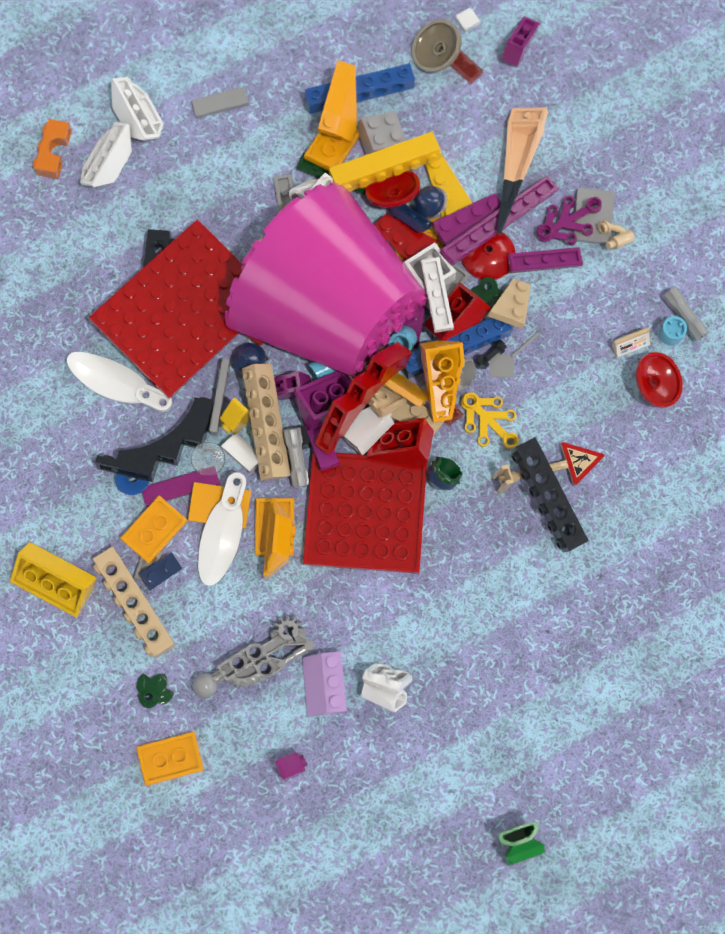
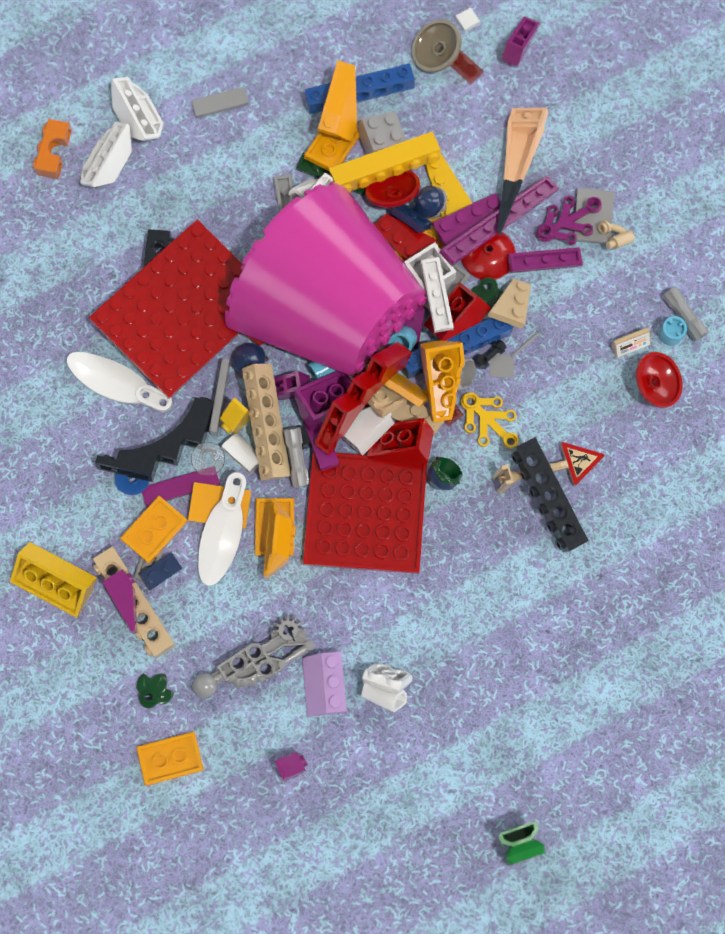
none -> magenta slope [102,569,137,635]

